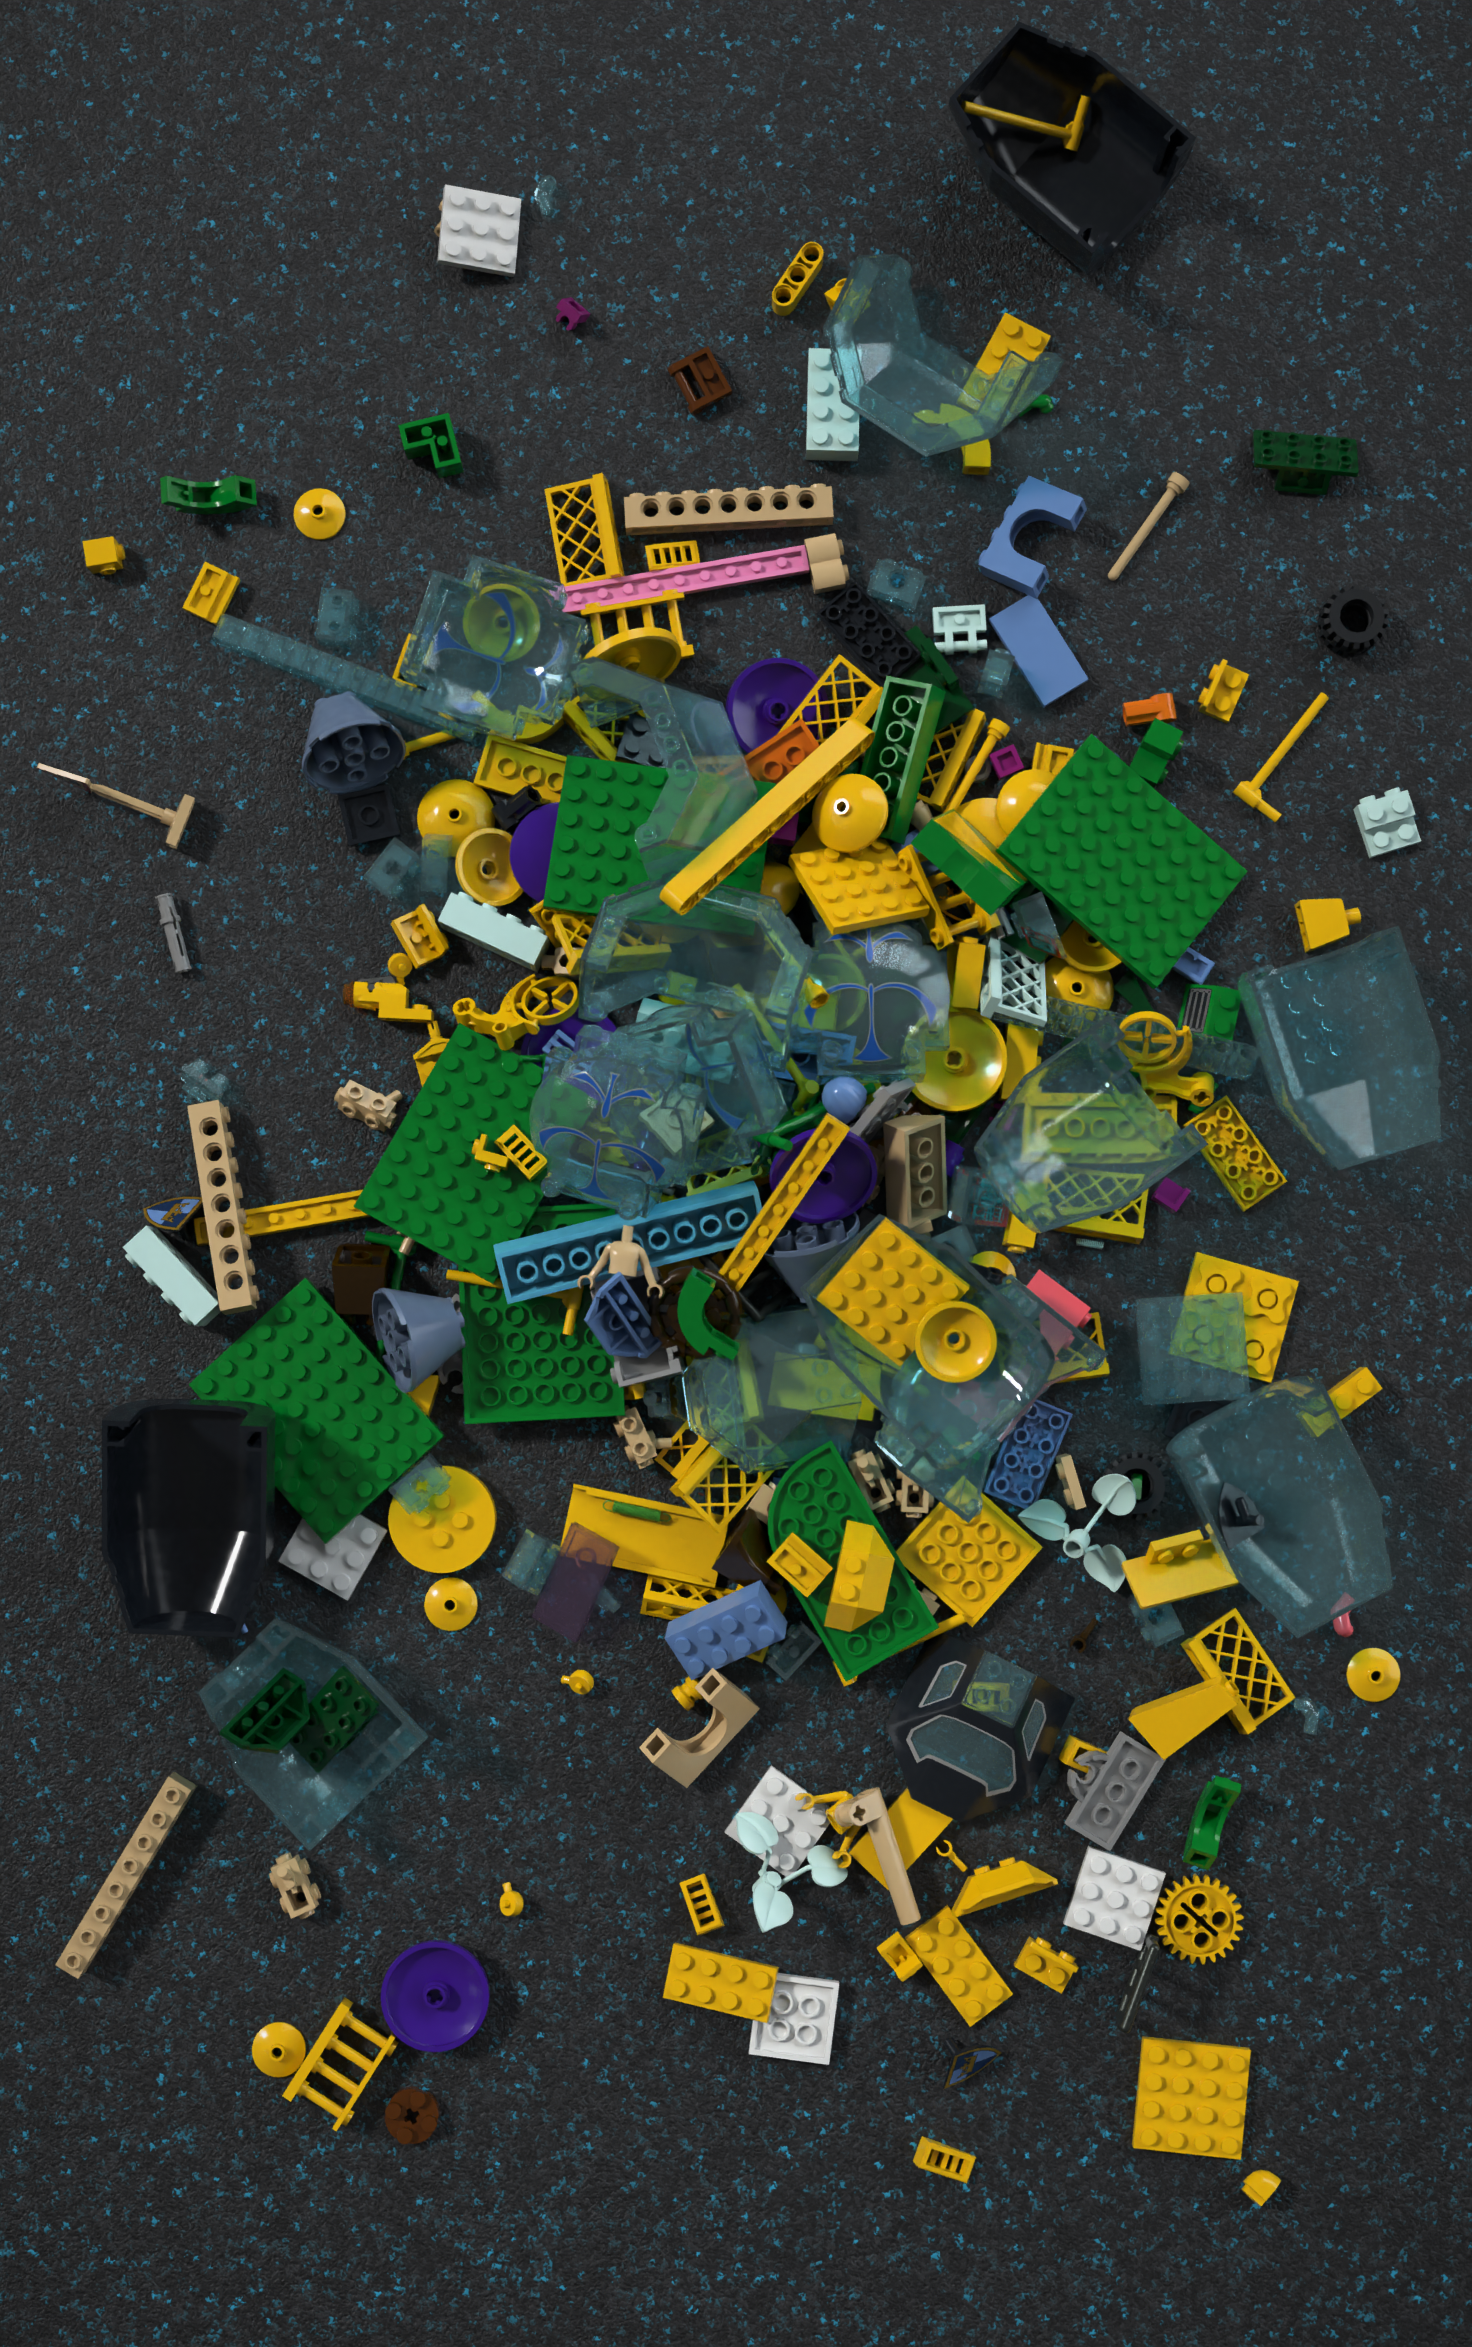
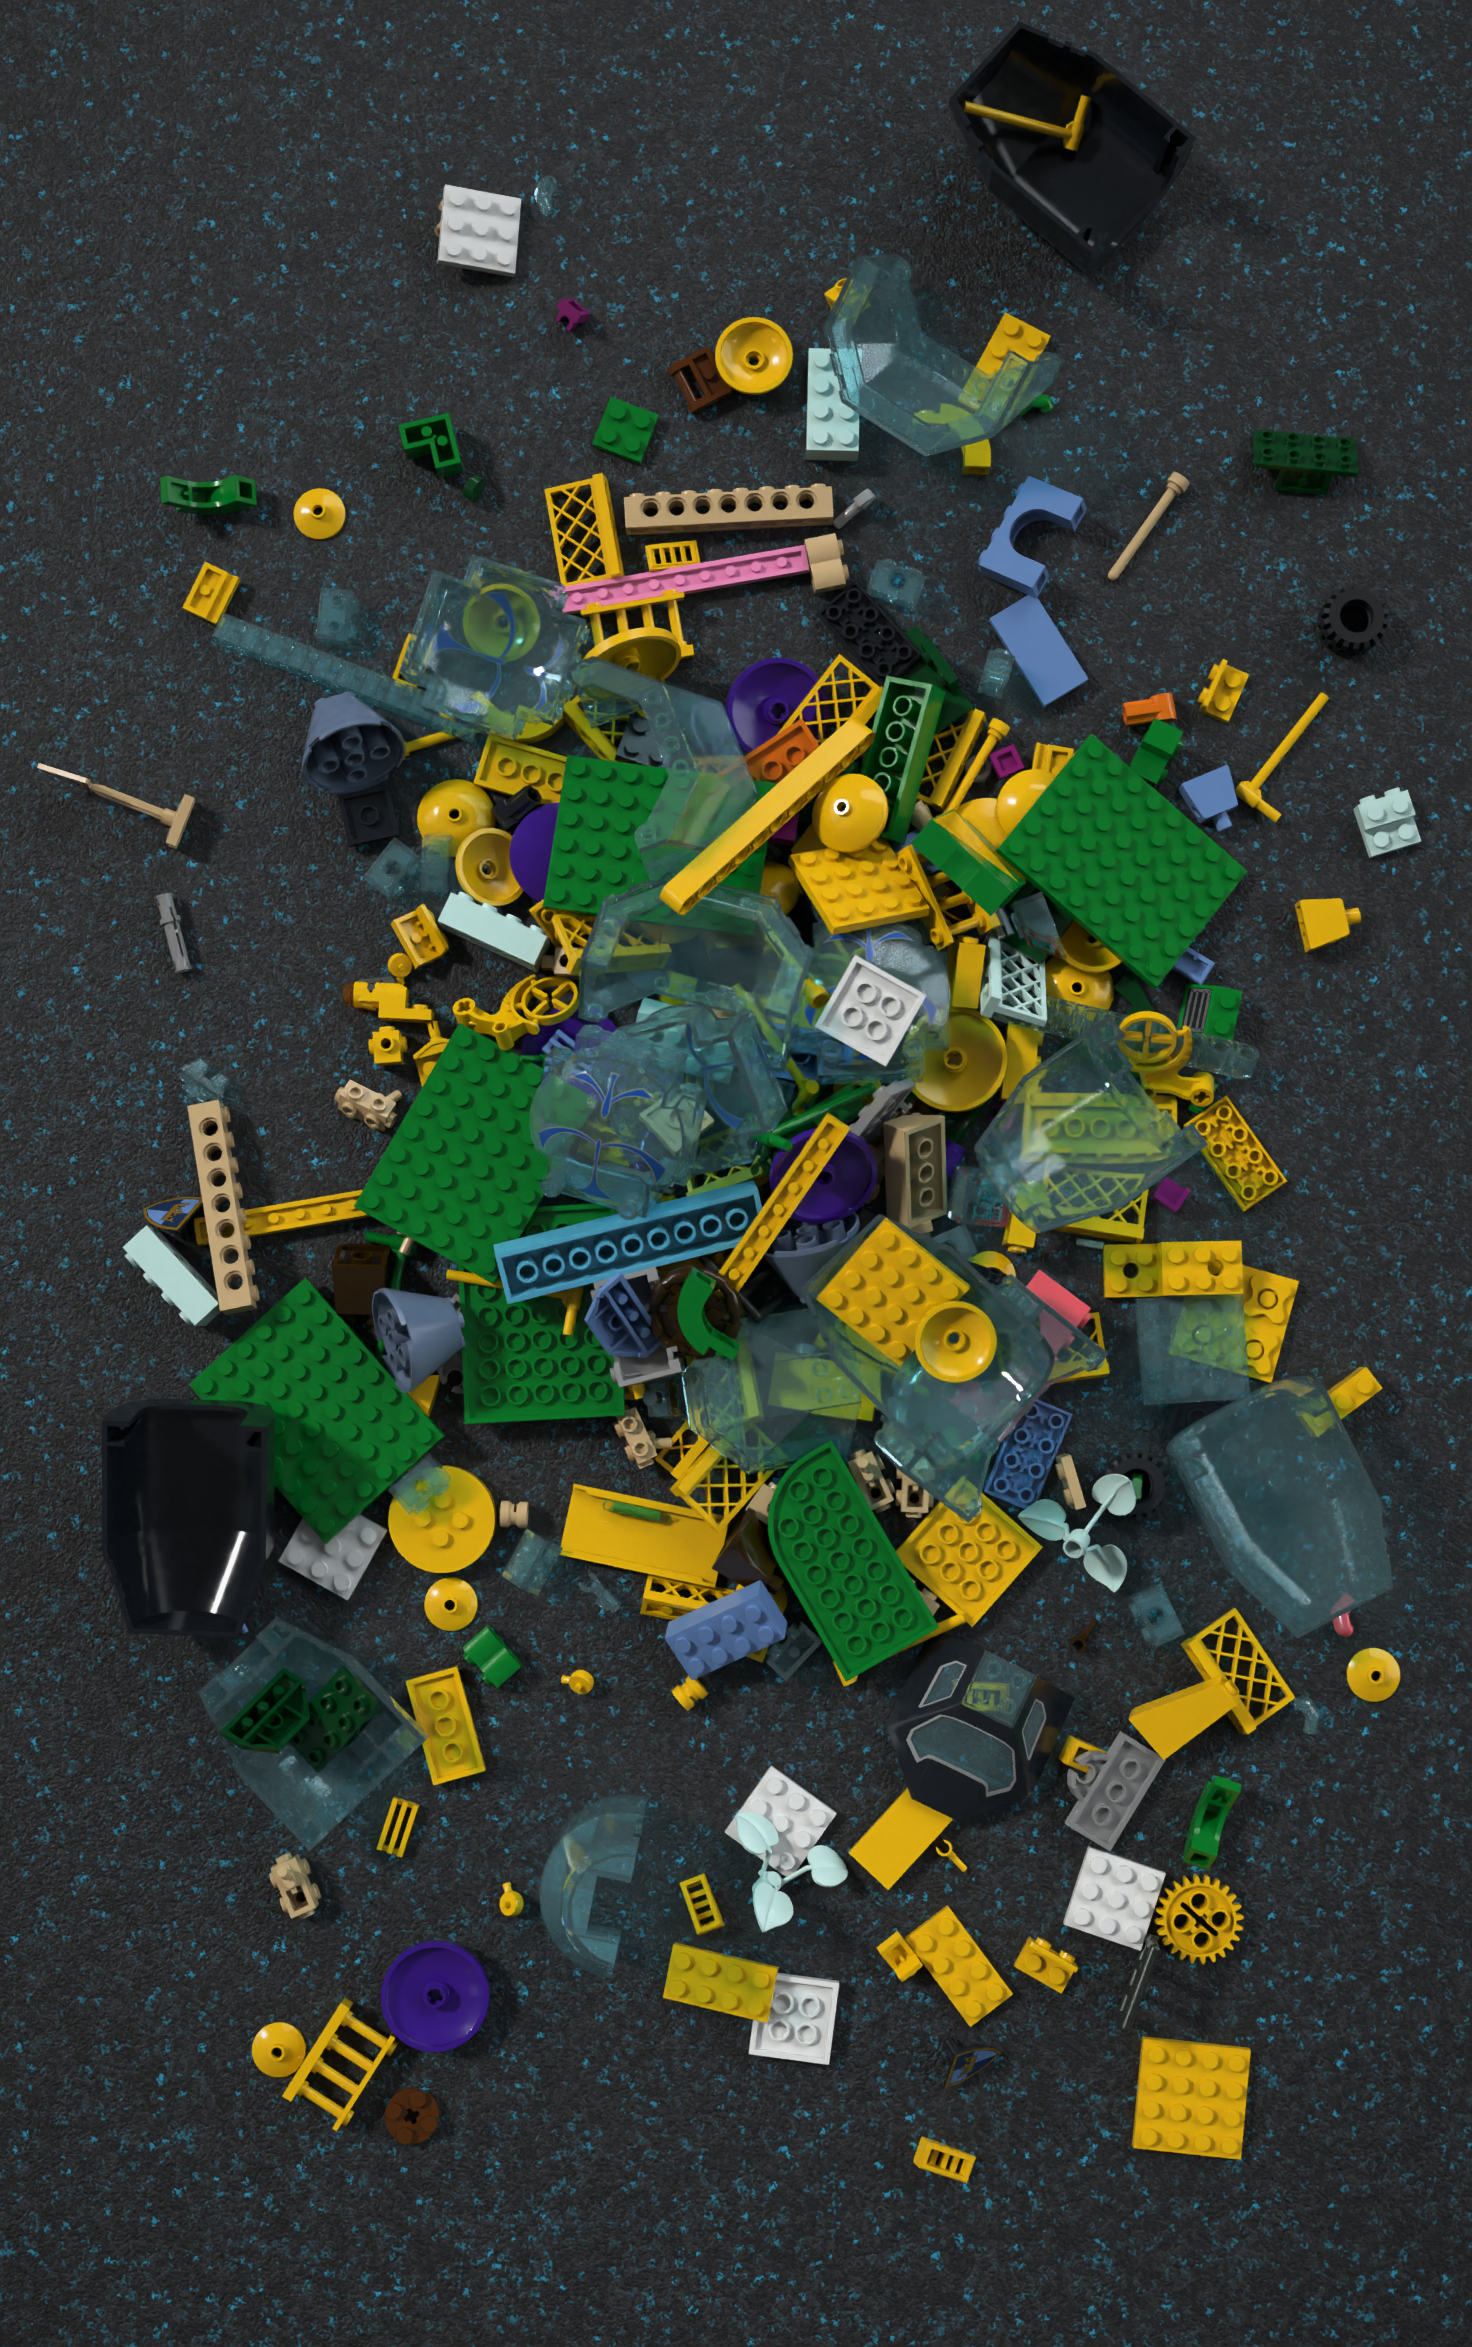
tan brick [55,1772,197,1979] -> none
yellow brick [82,536,125,575] -> none
yellow bracket [471,1134,510,1173] -> none
yellow slope [494,1125,550,1182] -> none
clear purple tile [532,1522,619,1643] -> none
tan piece [577,1225,665,1299] -> none
tan arch [639,1668,760,1788] -> none
yellow plate [767,1532,833,1597] -> none
yellow beam [772,242,823,316] -> none
yellow piece [795,1791,863,1868] -> none
medium blue hair [822,1076,867,1124] -> none
yellow wedge [824,1520,895,1632] -> none
tan axle [834,1787,921,1925] -> none
light aqua plate [932,604,987,655] -> none
yellow wedge [951,1857,1058,1917] -> none
yellow bracket [1121,1529,1239,1609] -> none
black shield [1218,1482,1265,1550] -> none
clear light blue windscreen [1235,926,1441,1172] -> none
yellow piece [1241,2170,1281,2206] -> none
none -> yellow brick [368,1026,407,1066]
none -> yellow tile [377,1796,419,1858]
none -> yellow plate [406,1666,486,1785]
none -> green brick [462,1625,523,1688]
none -> dark green tile [463,474,486,502]
none -> tan wheel [500,1501,529,1528]
none -> clear light blue windscreen [540,1794,648,1979]
none -> green plate [592,397,659,465]
none -> yellow dish [715,317,793,395]
none -> white plate [815,955,926,1067]
none -> light grey bar [833,488,876,529]
none -> yellow bracket [1103,1241,1243,1298]
none -> medium blue torso [1178,765,1238,832]

